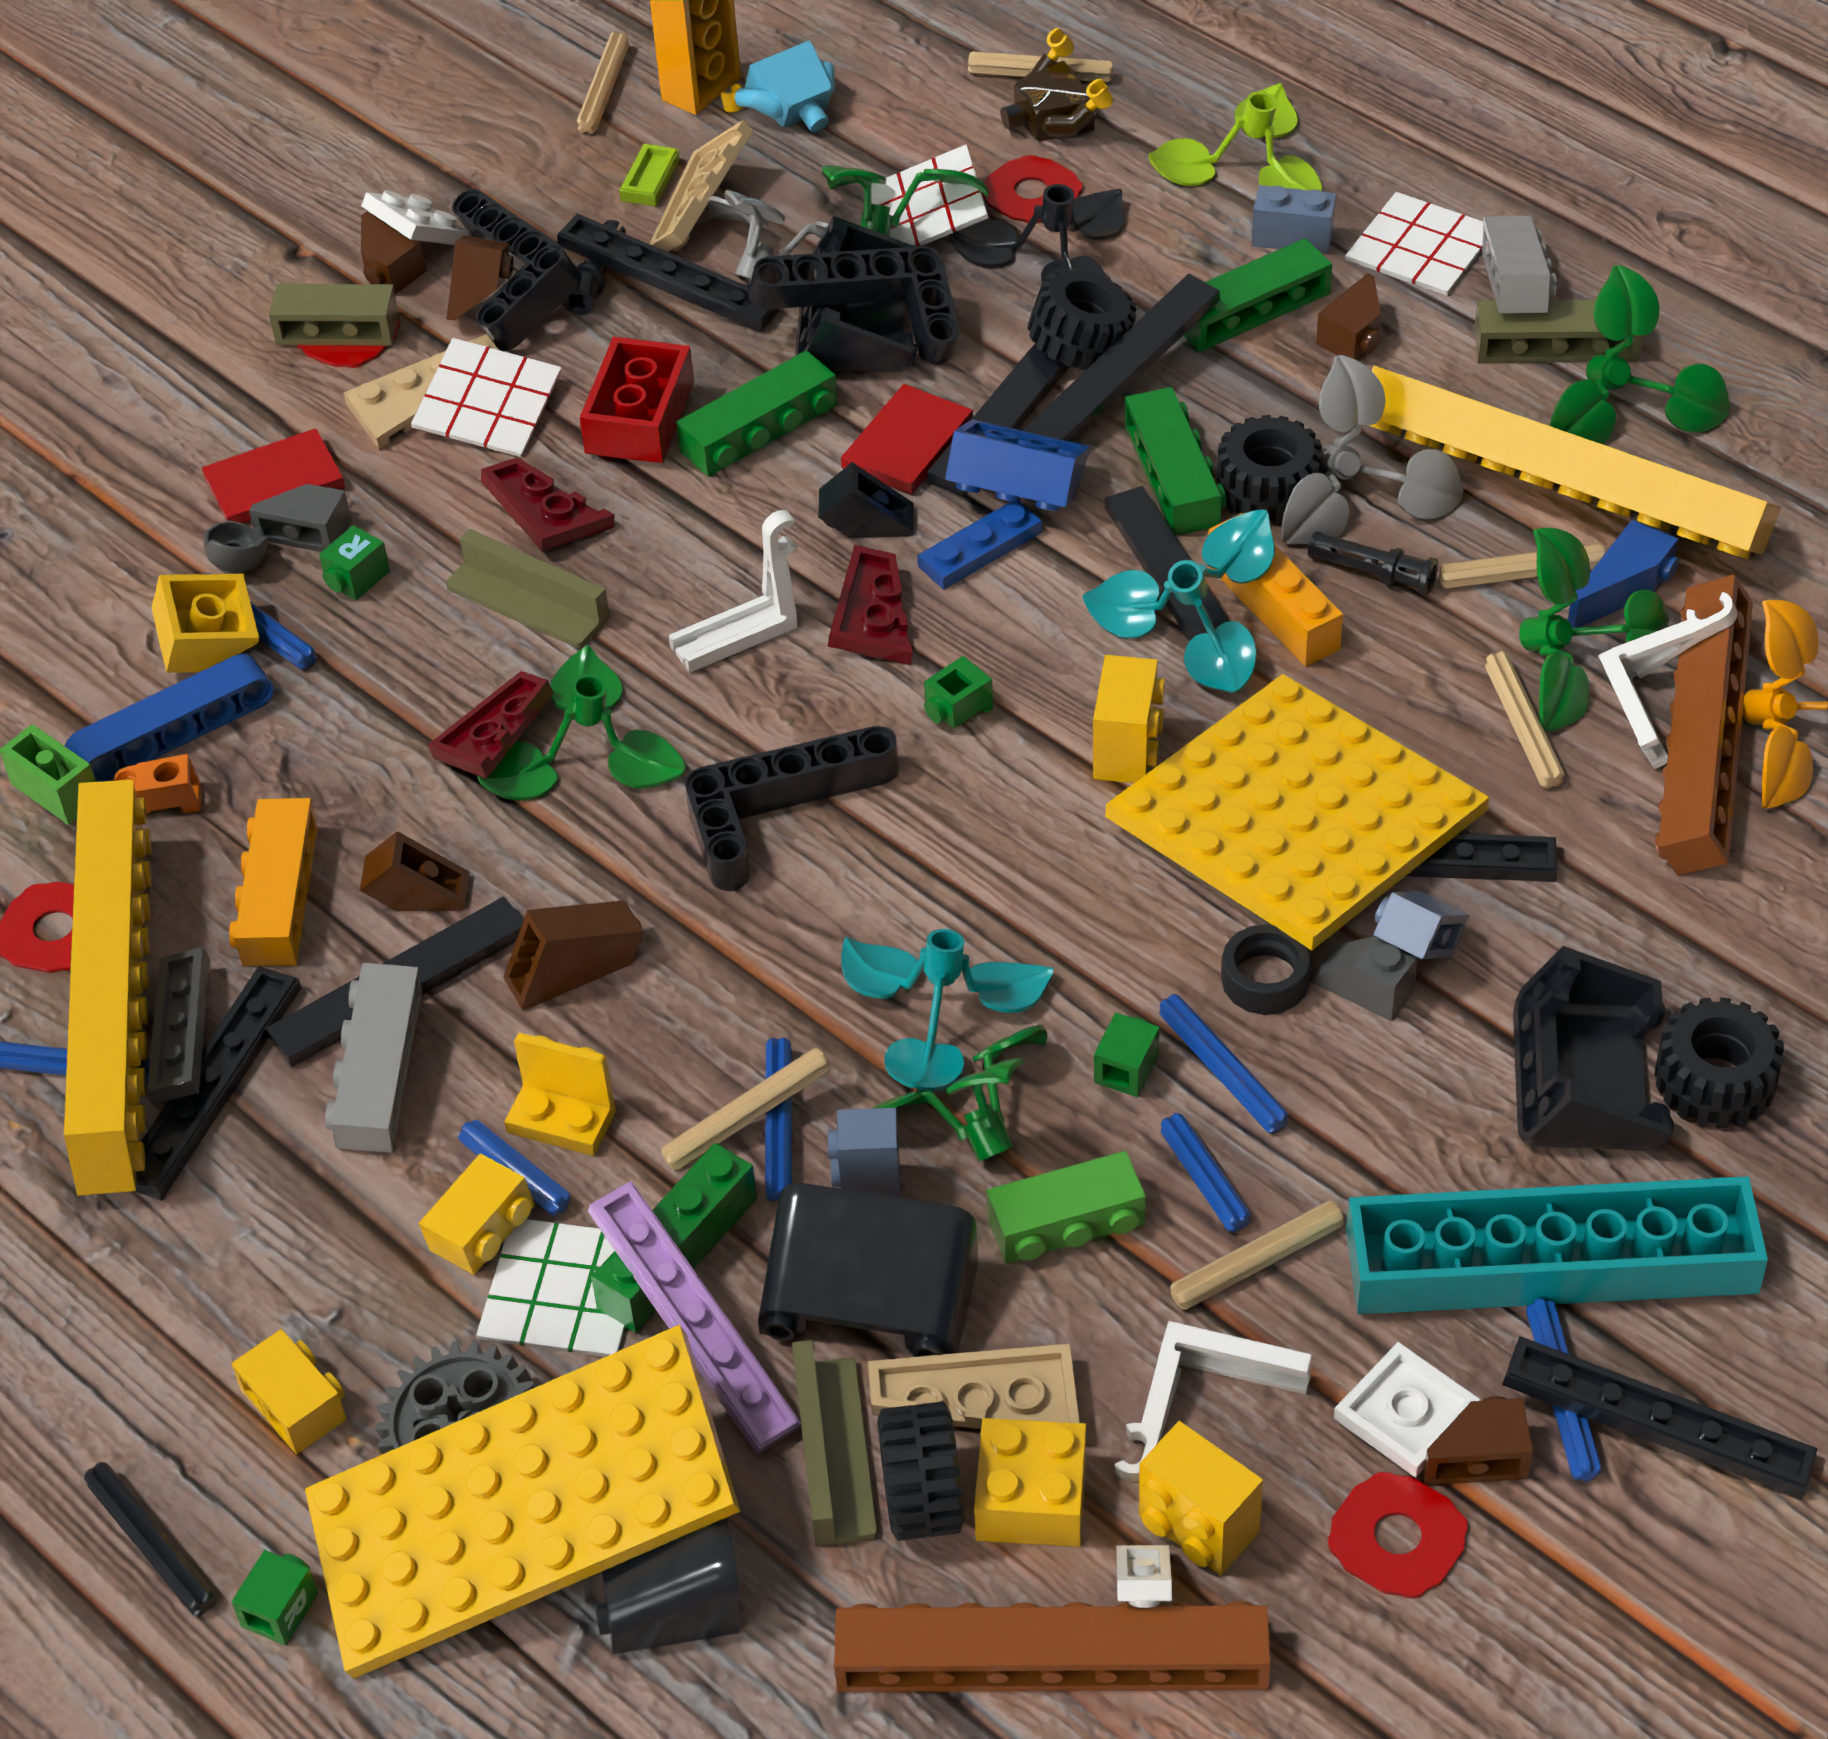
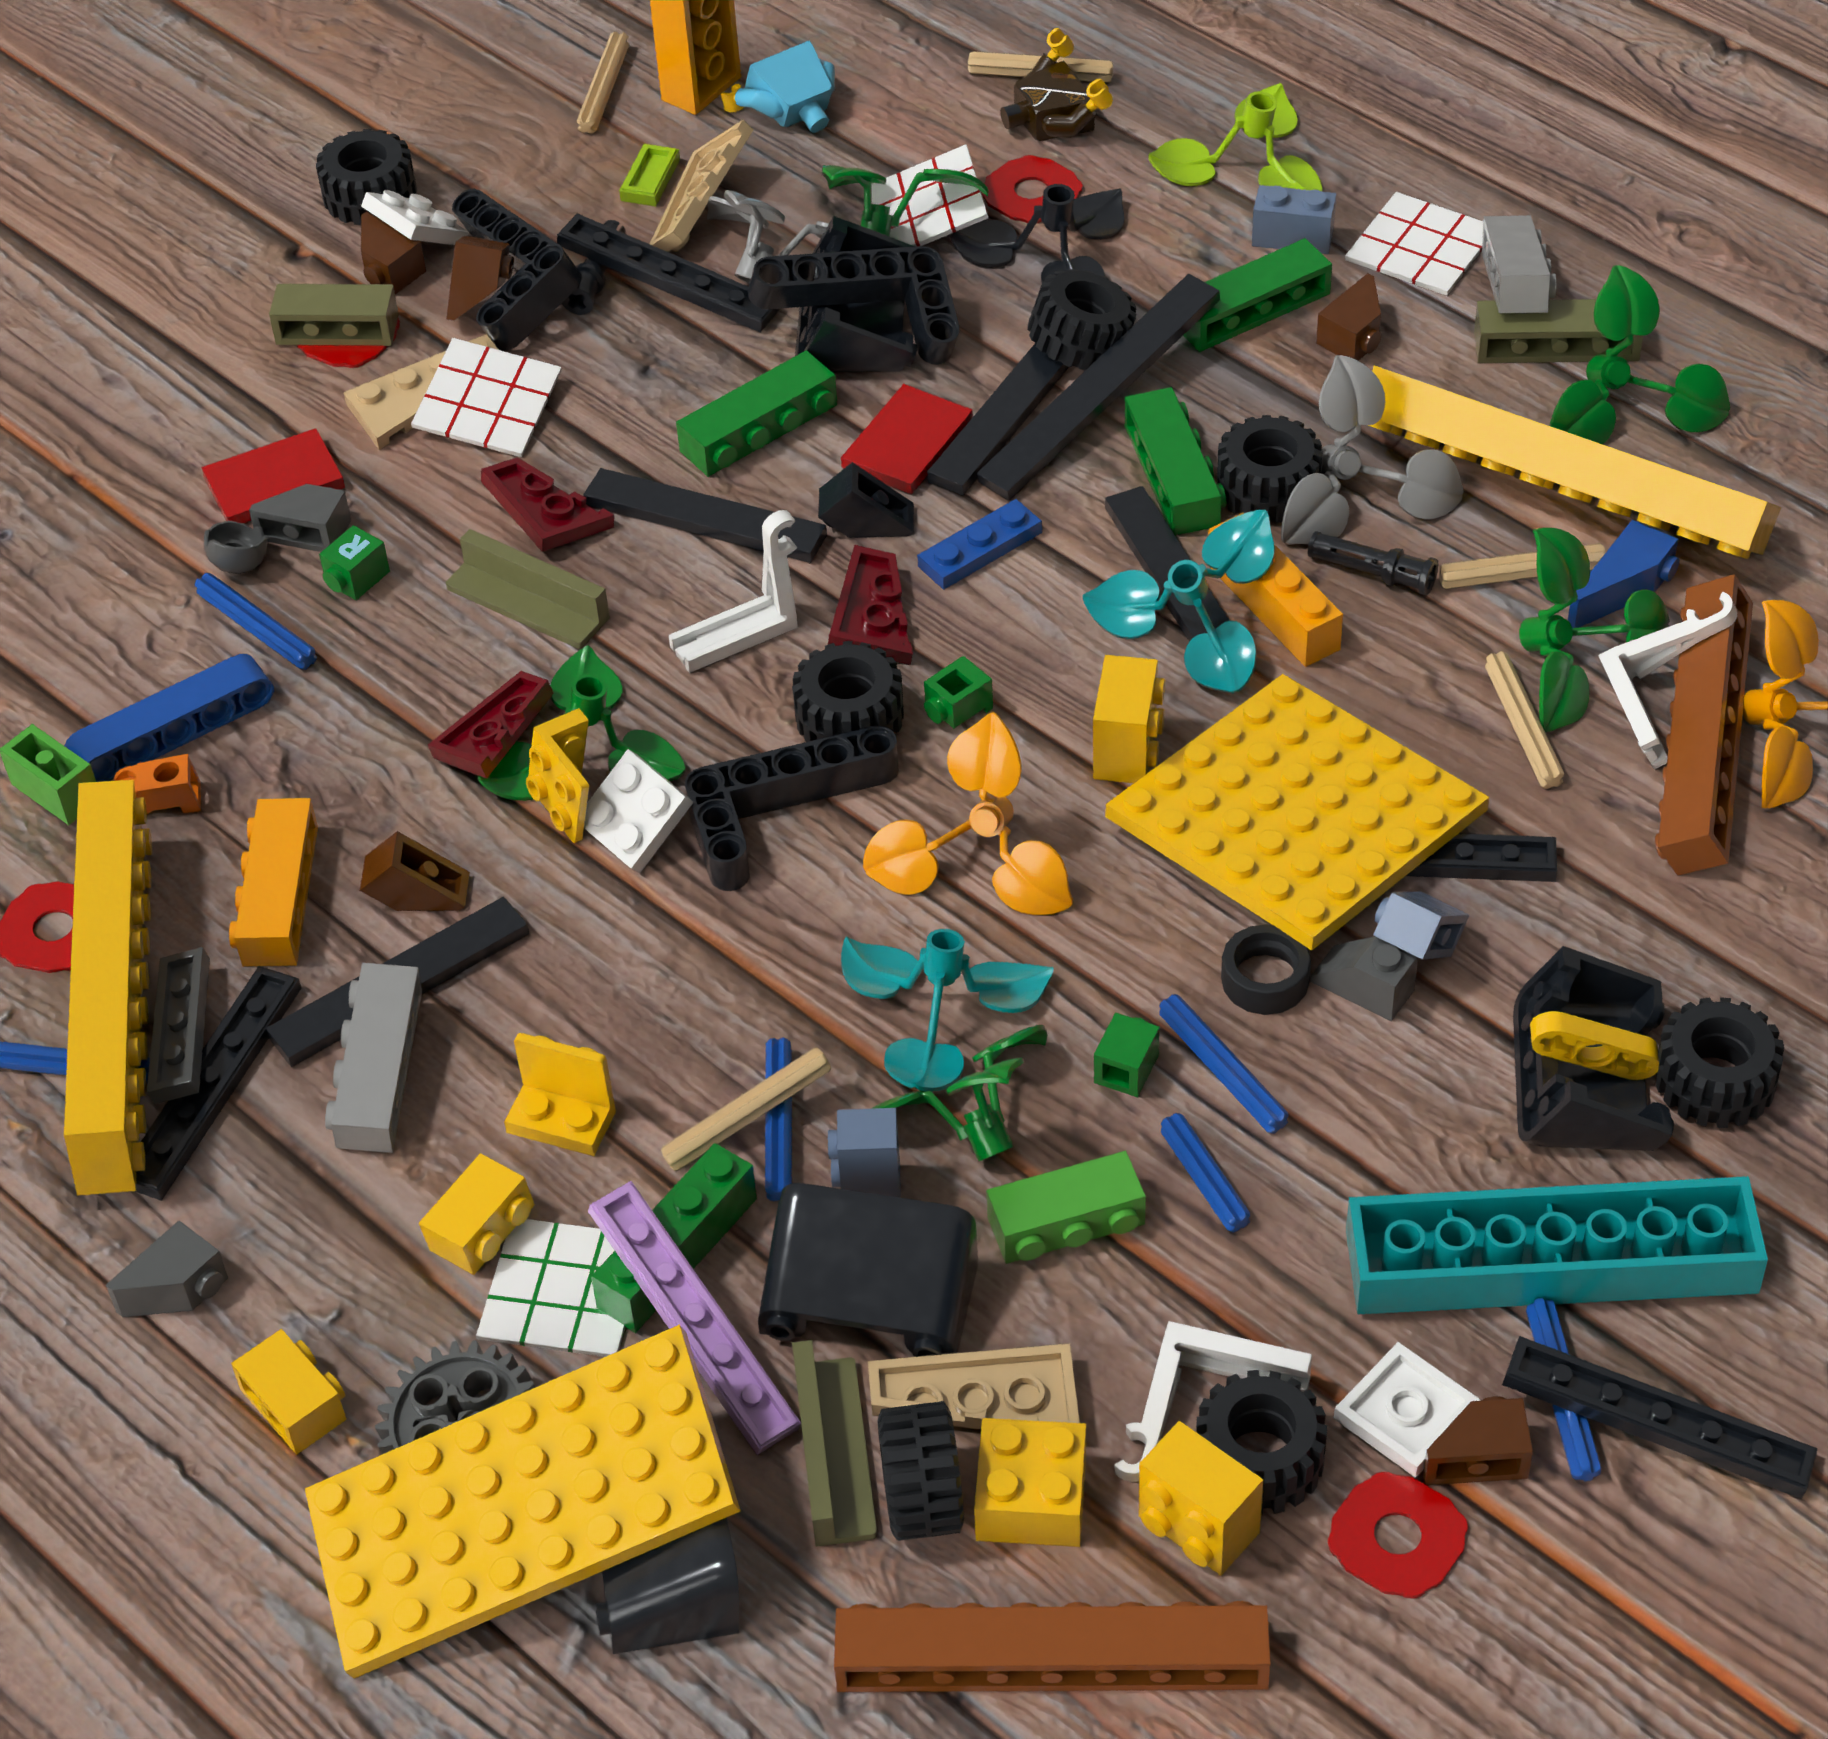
black axle [84,1462,216,1616] -> none
yellow slope [151,574,259,673] -> none
green brick [231,1550,318,1646] -> none
blue axle [458,1120,571,1216] -> none
reddish brown slope [503,900,644,1009] -> none
red brick [579,336,694,464] -> none
blue slope [945,419,1091,511] -> none
white plate [1116,1545,1172,1608] -> none
tan axle [1170,1201,1344,1310] -> none
none -> dark grey slope [106,1221,228,1317]
none -> black tyre [316,129,417,225]
none -> yellow bracket [526,708,589,843]
none -> black tile [583,468,827,563]
none -> white plate [584,749,694,873]
none -> black tyre [792,641,904,742]
none -> light orange plant [863,712,1074,915]
none -> black tyre [1196,1370,1327,1515]
none -> yellow beam [1530,1011,1659,1080]

